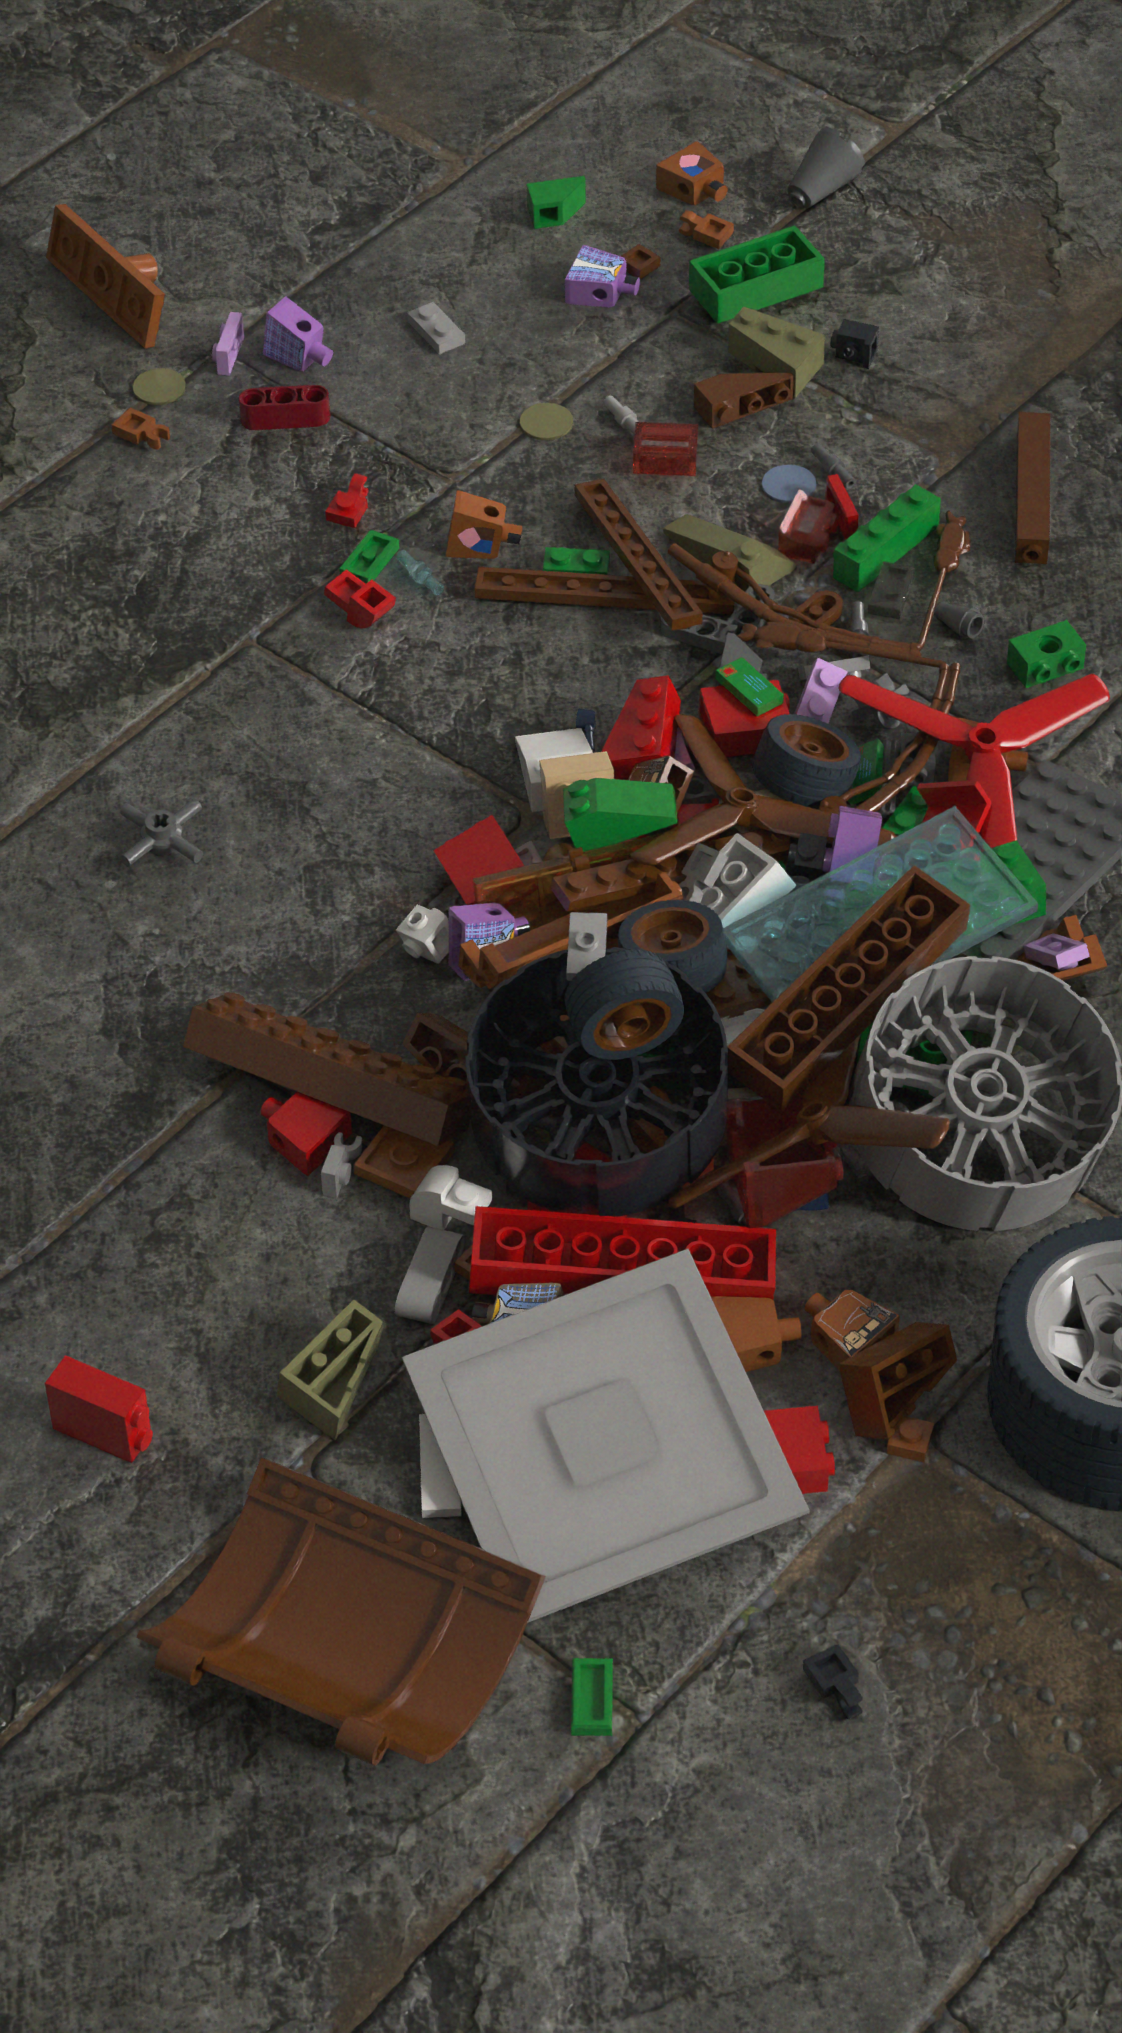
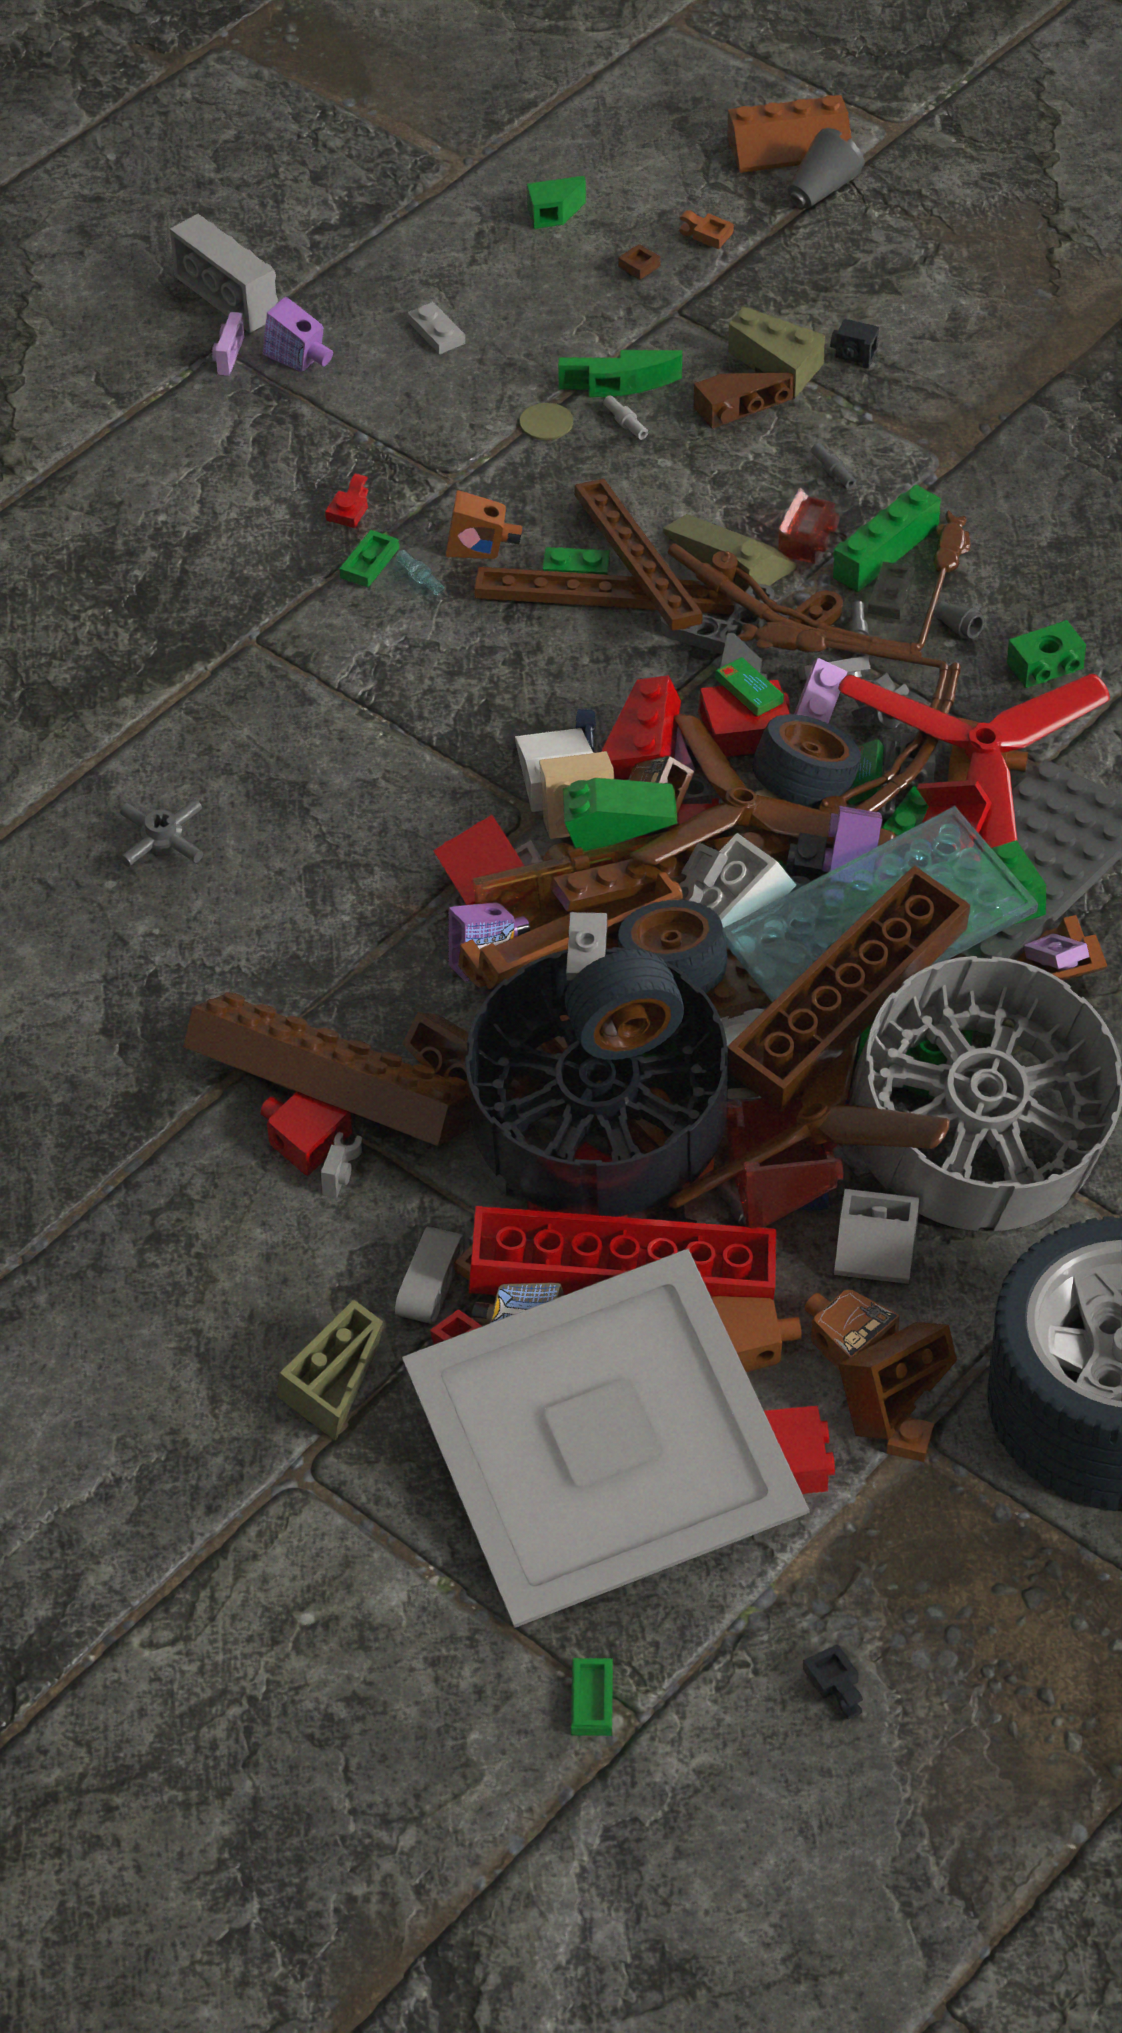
red brick [45,1355,153,1463] -> none
dark orange plate [46,204,165,348] -> none
dark orange plate [112,408,170,449] -> none
olive piece [133,368,186,405] -> none
reddish brown panel [136,1458,546,1766] -> none
dark red beam [239,385,330,430] -> none
red brick [324,569,396,628] -> none
dark orange plate [354,1125,455,1199] -> none
white brick [396,904,449,964] -> none
white brick [409,1165,492,1230] -> none
white tile [419,1414,461,1518] -> none
medium lavender torso [565,245,640,307] -> none
clear red window [633,422,698,476] -> none
dark orange torso [656,141,728,205] -> none
green brick [689,225,825,324] -> none
sand blue piece [762,465,816,503] -> none
red tile [825,474,859,540] -> none
reddish brown brick [1015,412,1050,564] -> none
none -> light grey brick [170,214,278,333]
none -> green slope [558,350,682,398]
none -> dark orange slope [727,95,852,173]
none -> light grey slope [834,1189,919,1284]

